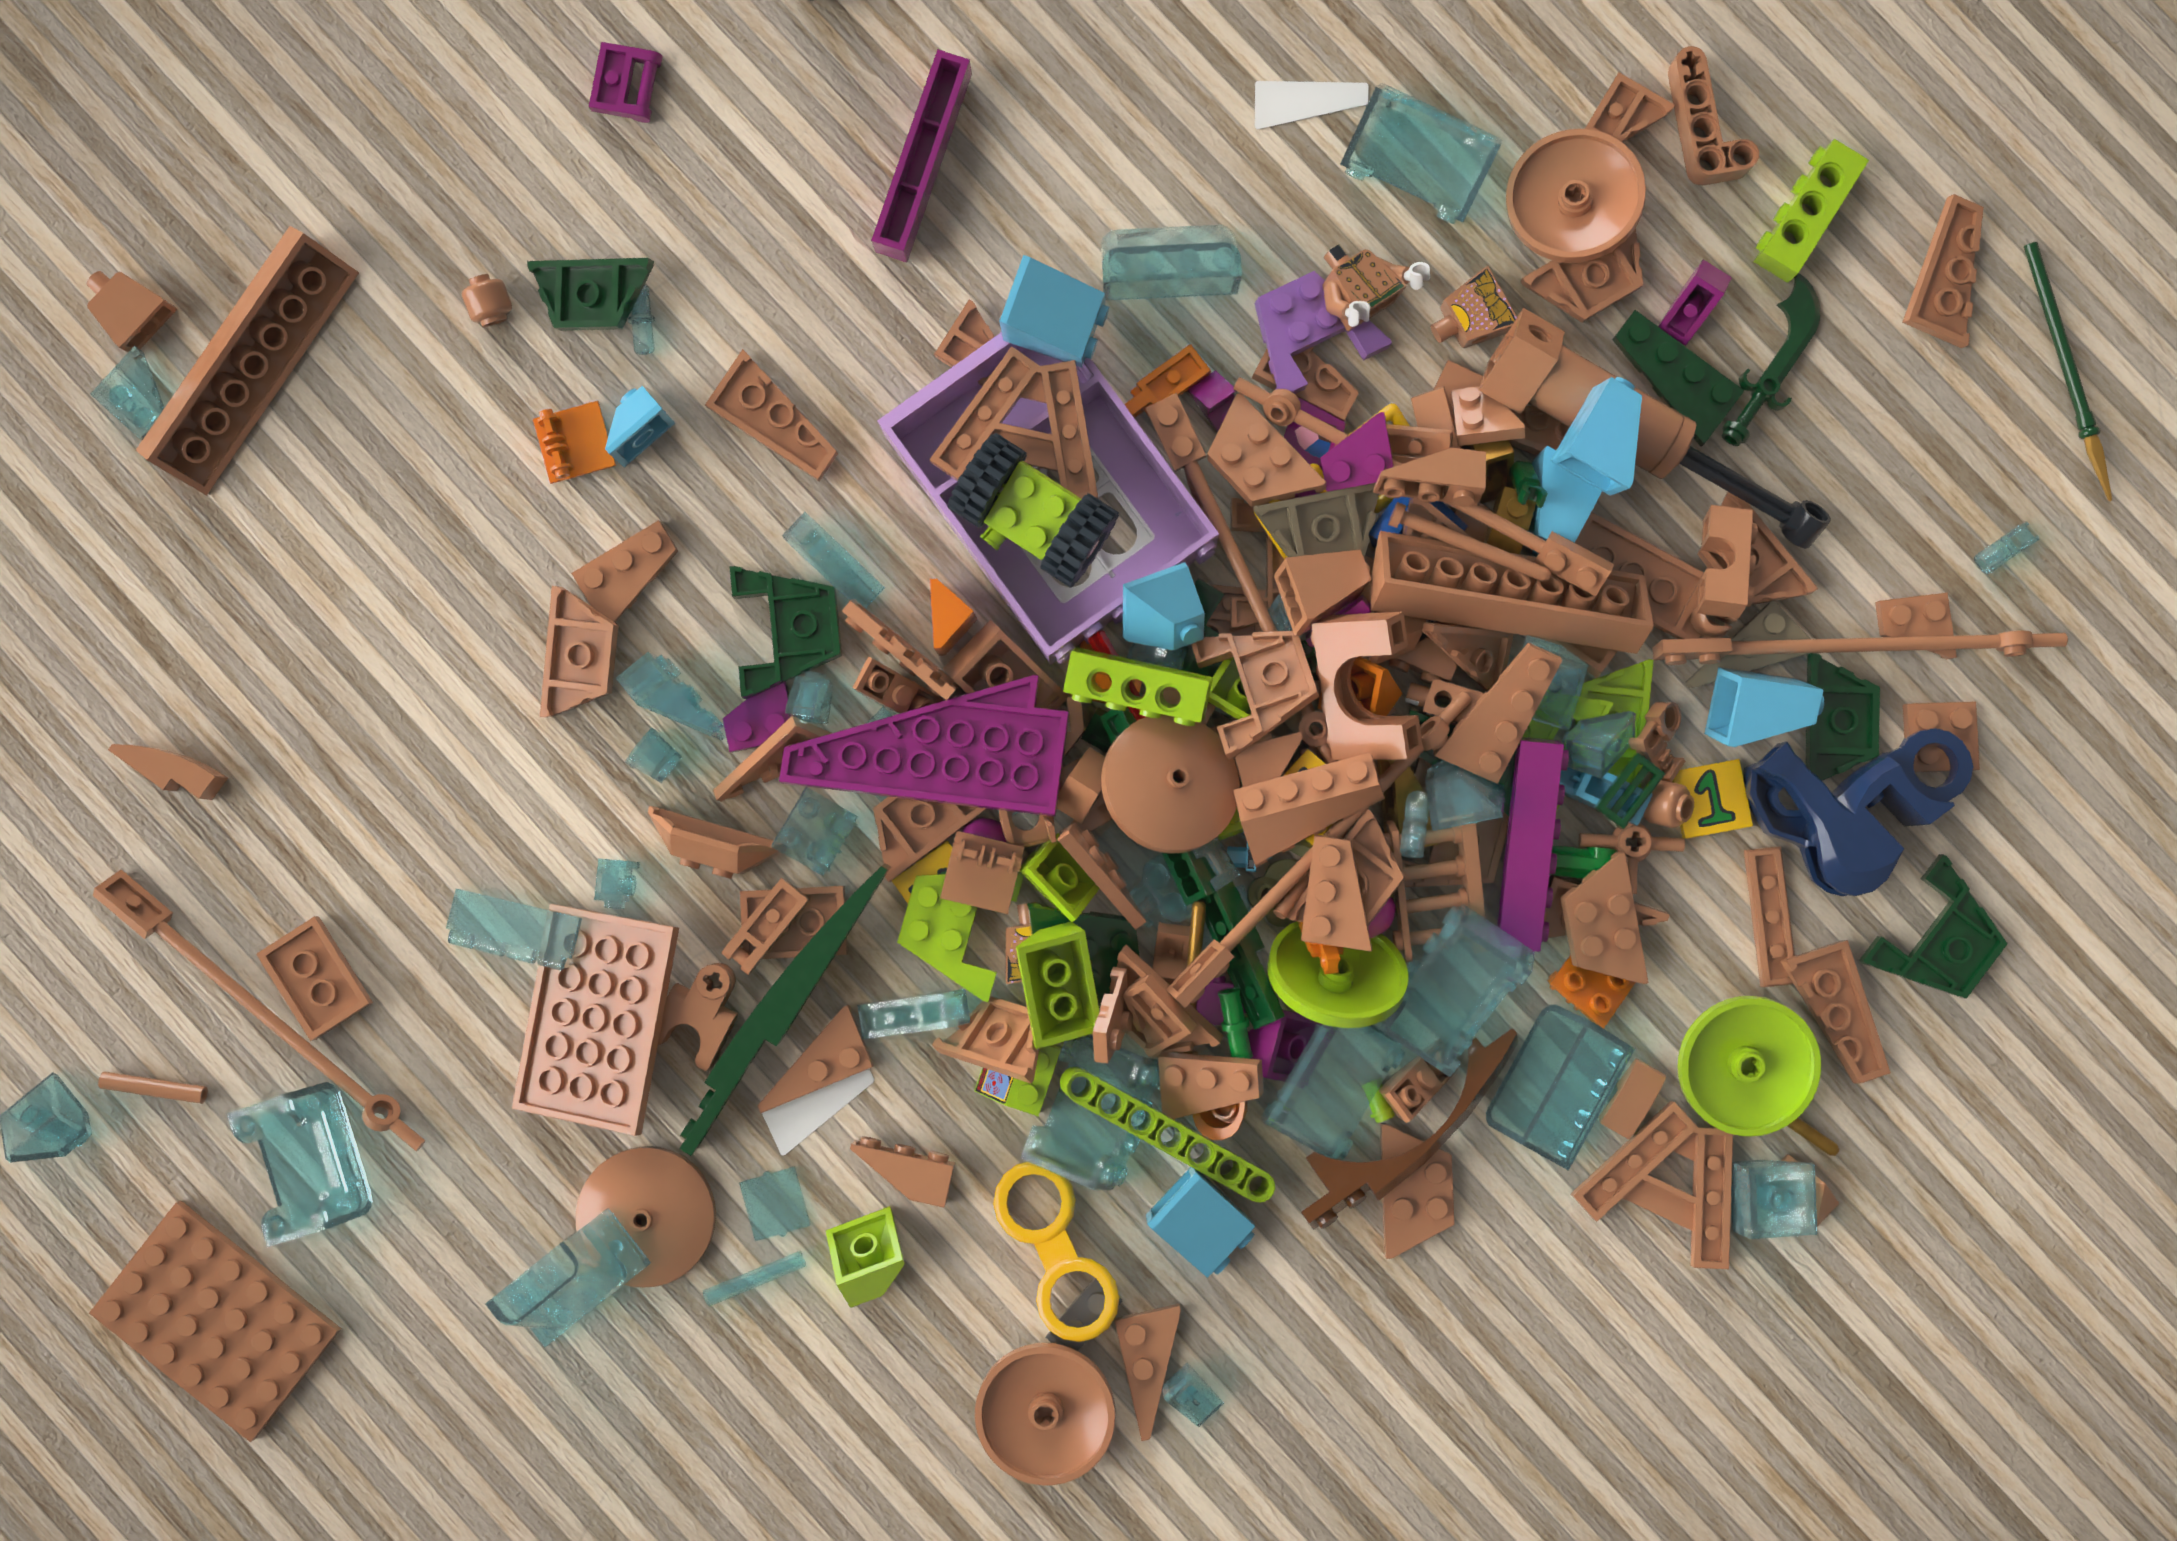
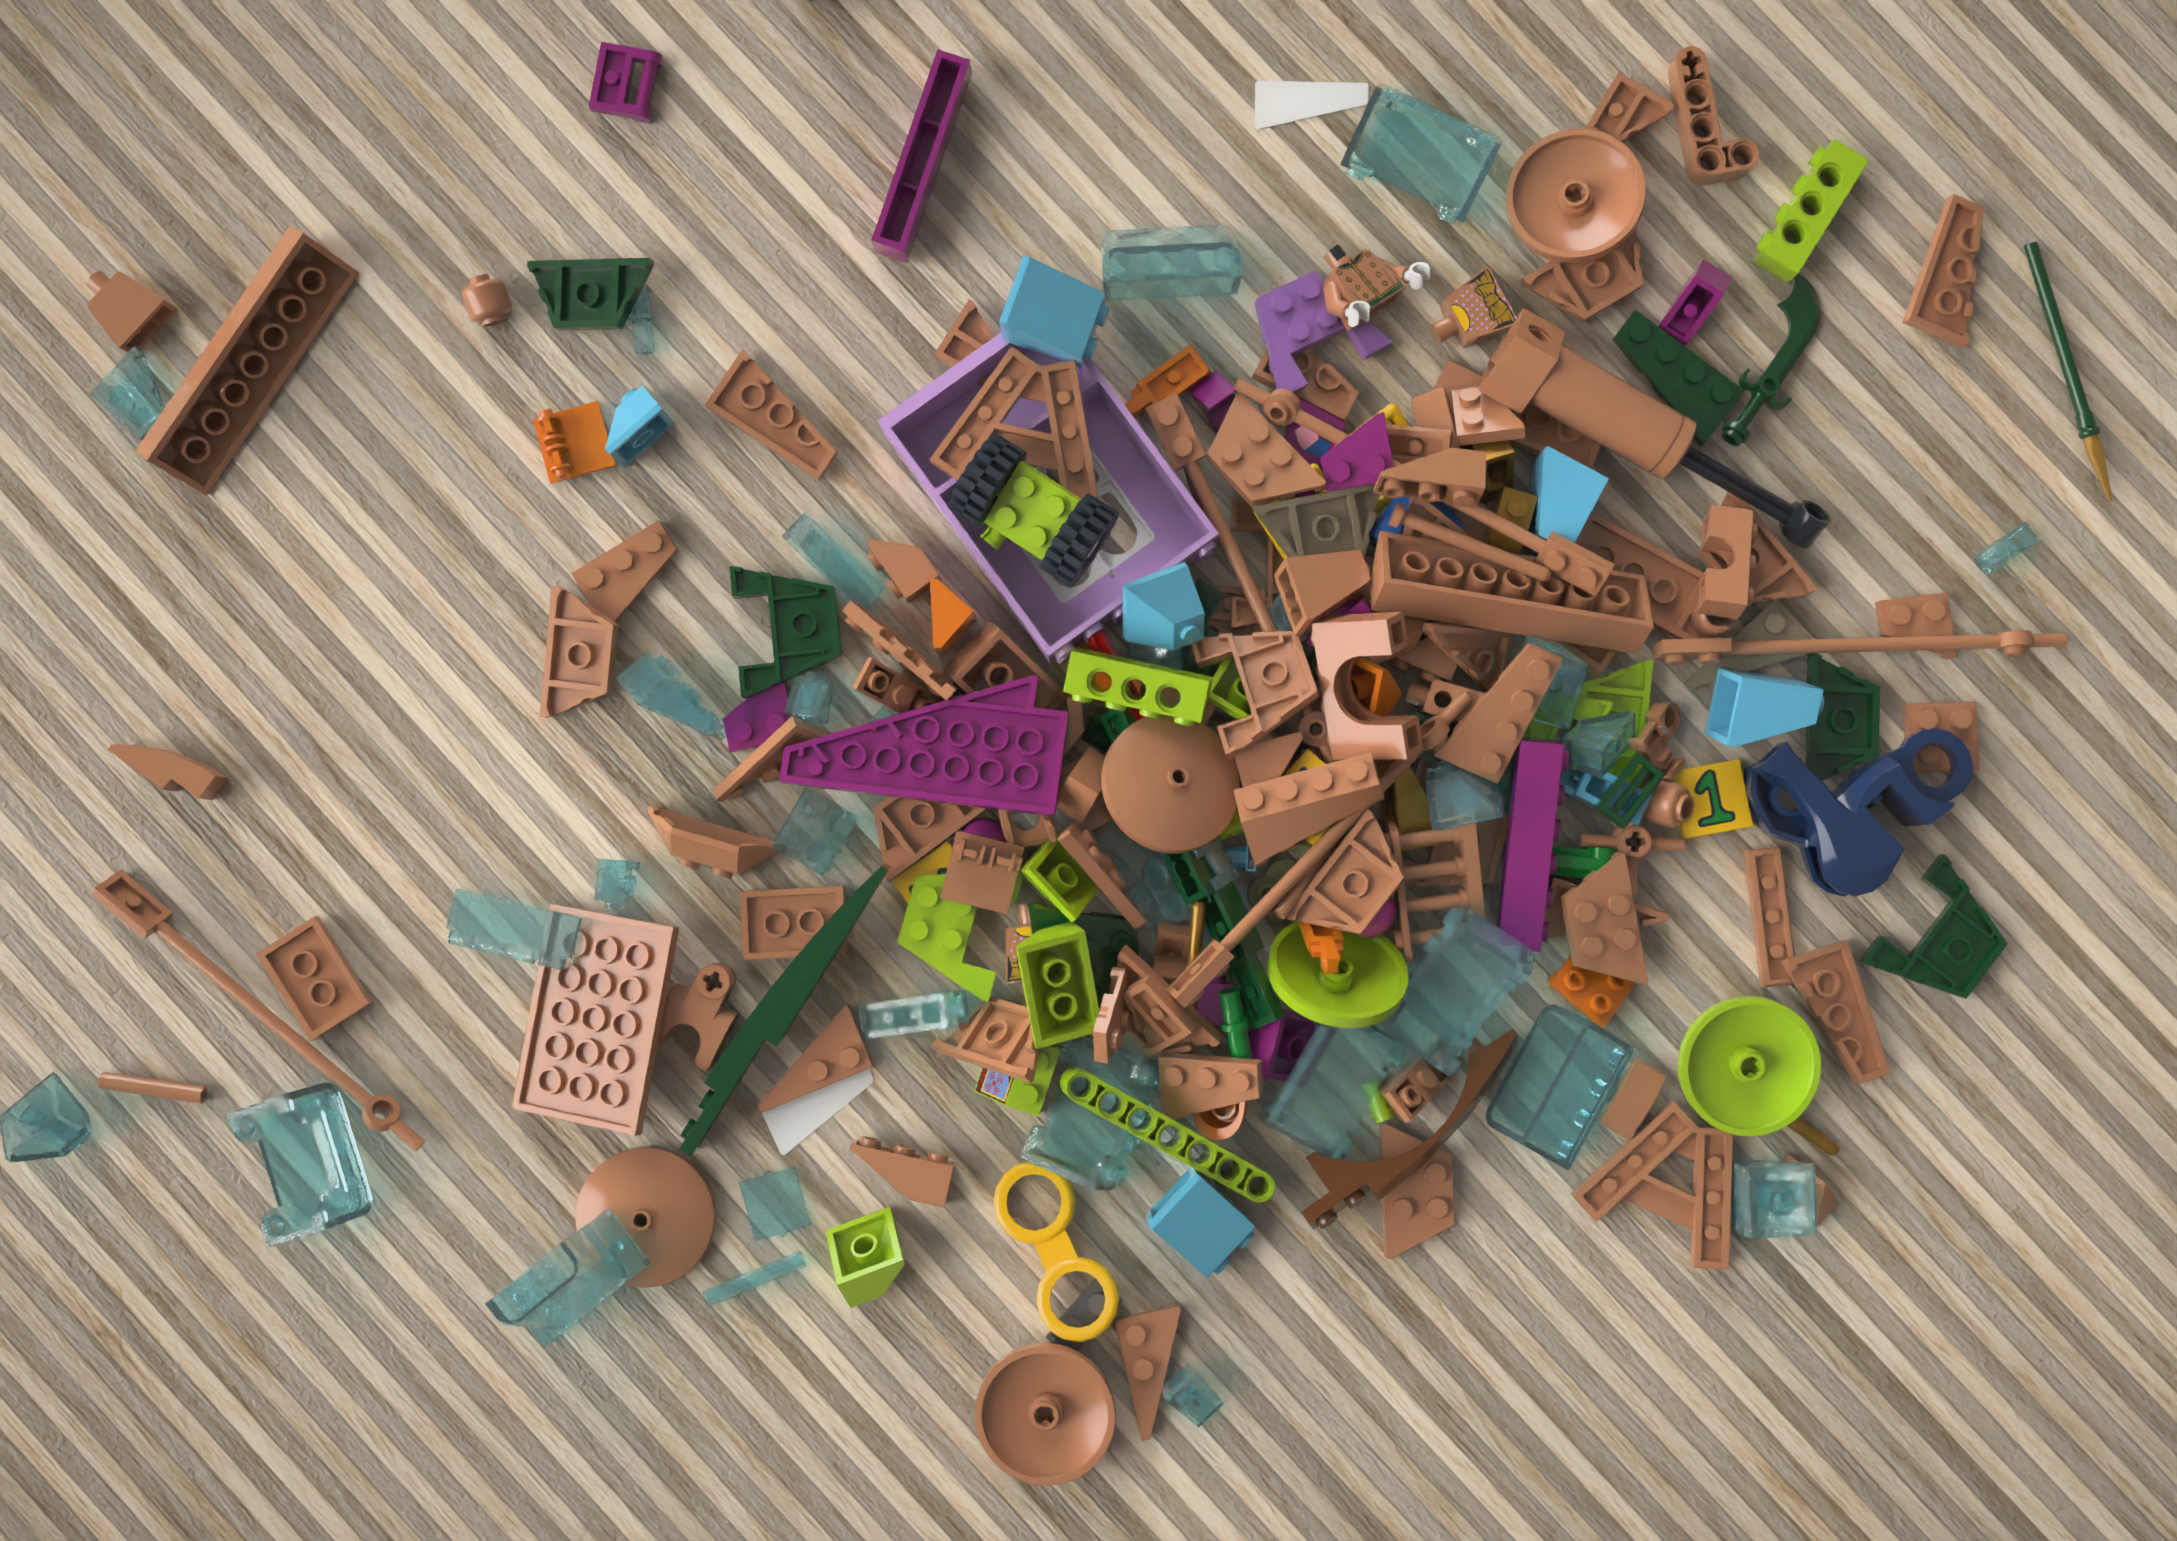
nougat plate [89,1201,342,1442] -> none
clear light blue piece [625,728,683,783] -> none
nougat plate [721,878,810,975] -> none
nougat wing [1301,835,1373,951] -> none
clear light blue bar [1400,791,1429,858] -> none
dark green bar [1509,461,1548,508] -> none
medium azure slope [1550,377,1642,496] -> none
none -> nougat slope [866,539,942,603]

